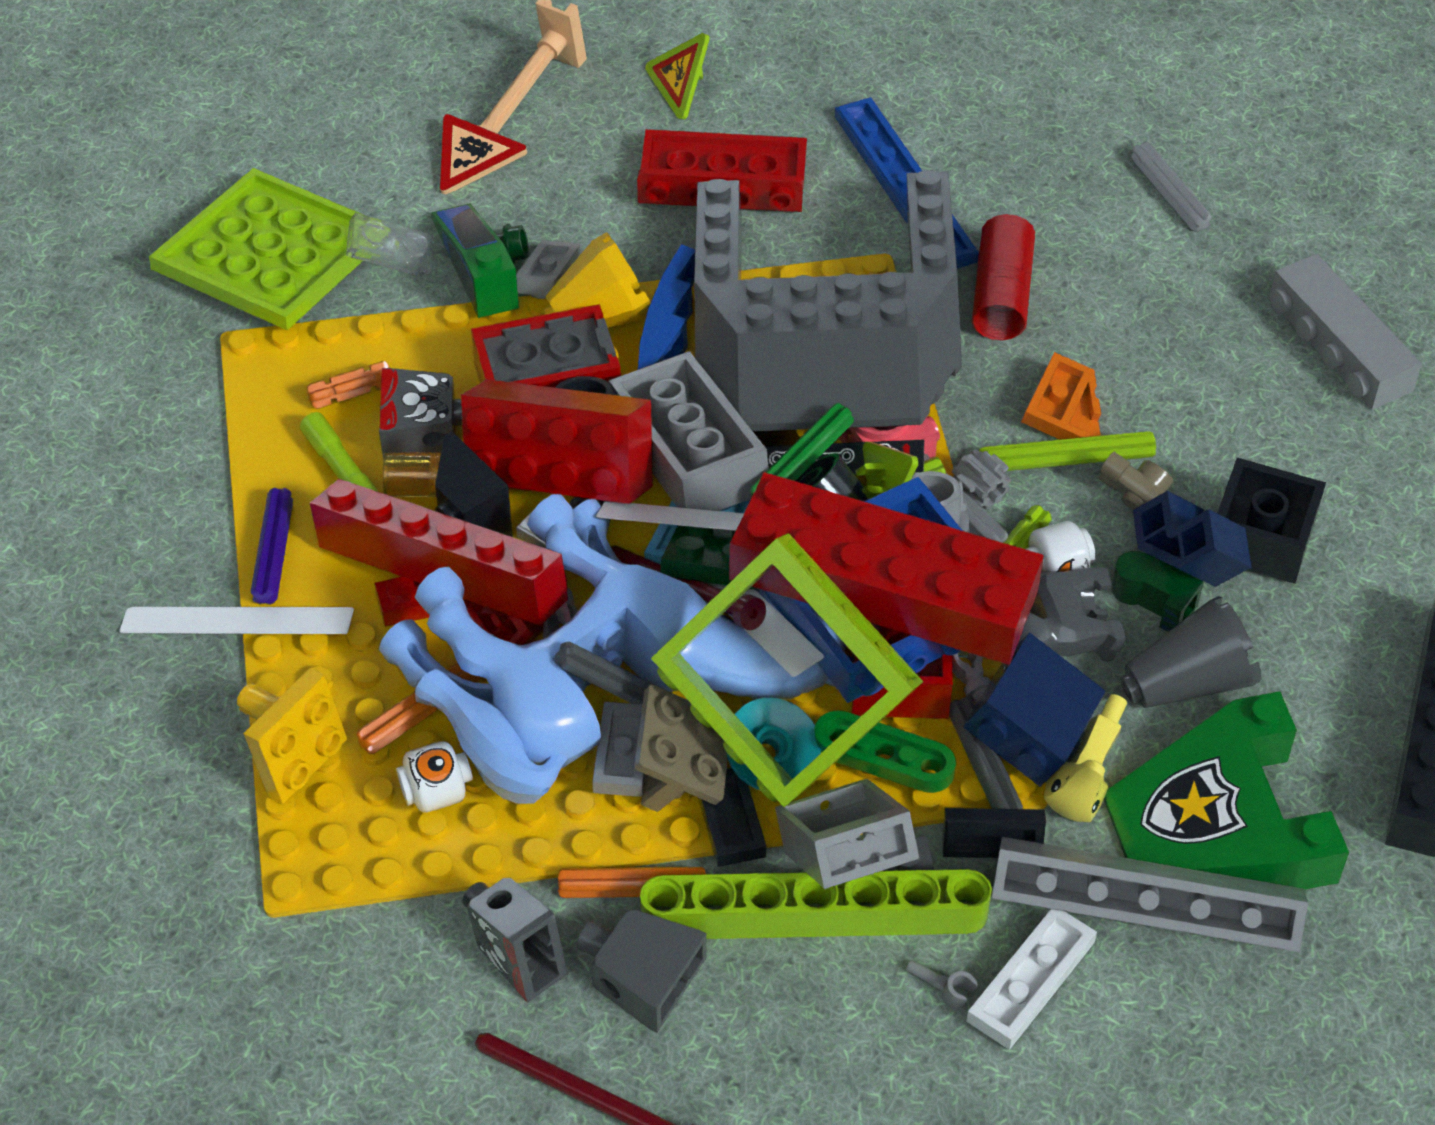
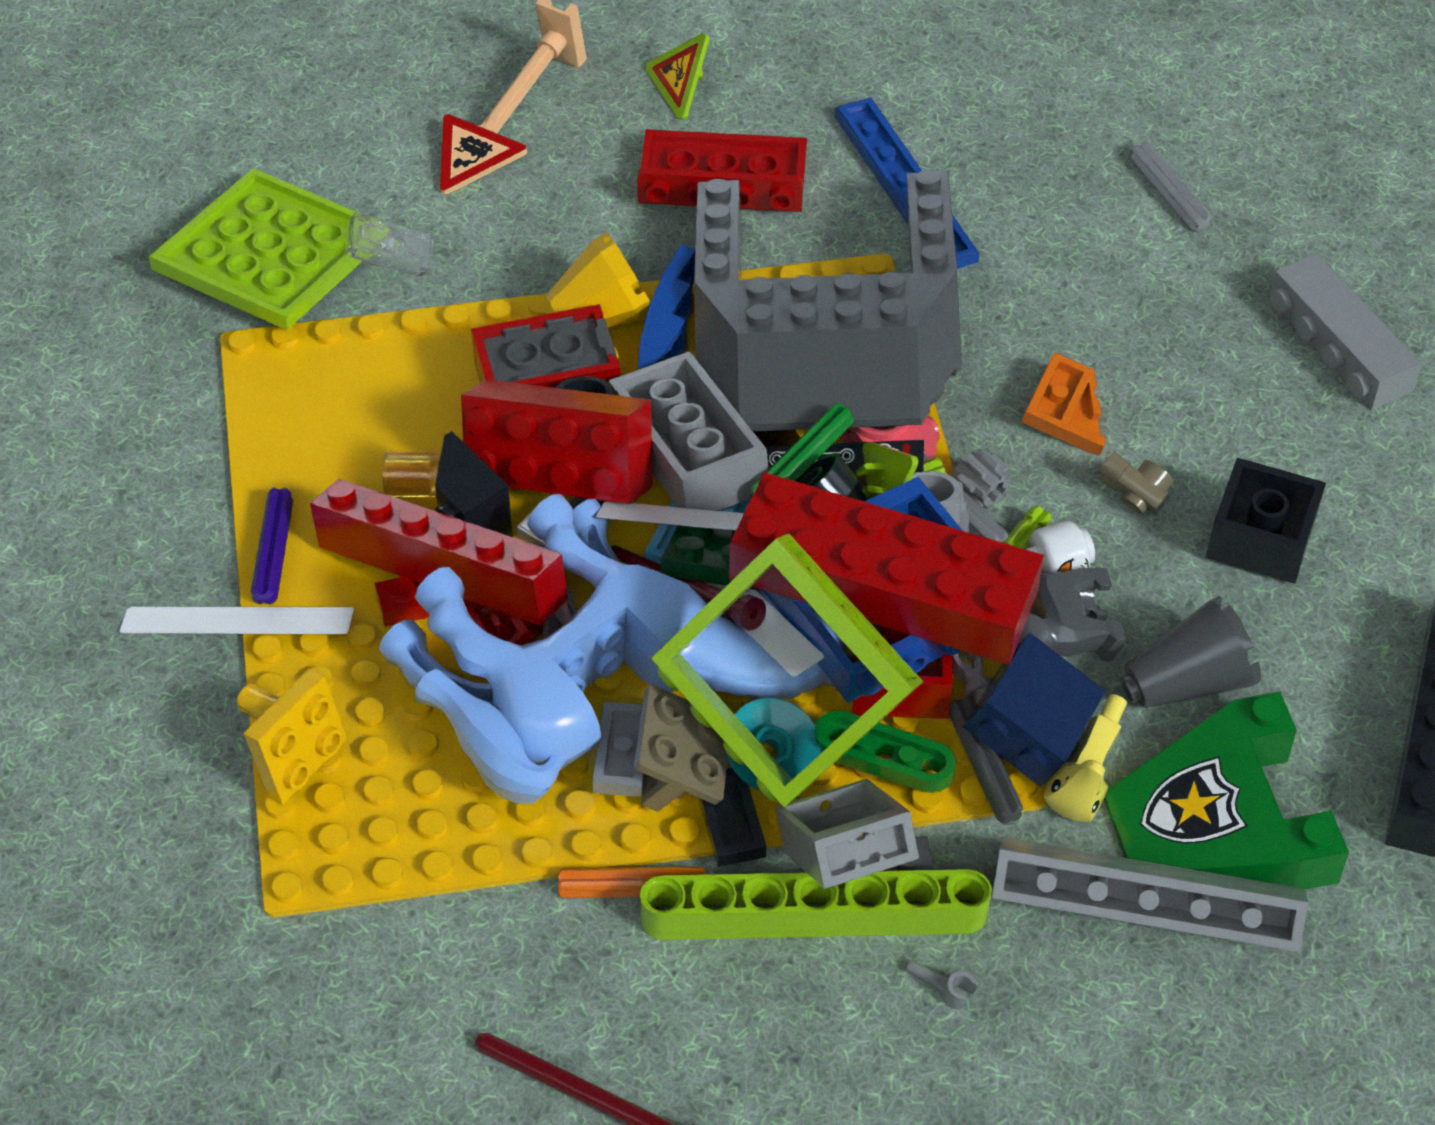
lime piece [300,412,379,492] -> none
orange axle [307,361,390,409] -> none
orange axle [356,662,480,754] -> none
dark grey torso [379,368,462,461] -> none
white head [396,741,473,813] -> none
green slope [431,203,519,318] -> none
dark grey torso [462,878,568,1003] -> none
dark green plate [497,224,529,264] -> none
light grey plate [516,240,582,299] -> none
dark grey axle [554,641,654,704] -> none
dark grey torso [577,909,706,1033] -> none
black tile [942,808,1046,858] -> none
white plate [966,909,1097,1050] -> none
red piece [971,214,1035,341] -> none
lime axle [979,431,1156,471] -> none
dark green leg [1112,551,1204,632] -> none
dark blue brick [1133,490,1252,587] -> none

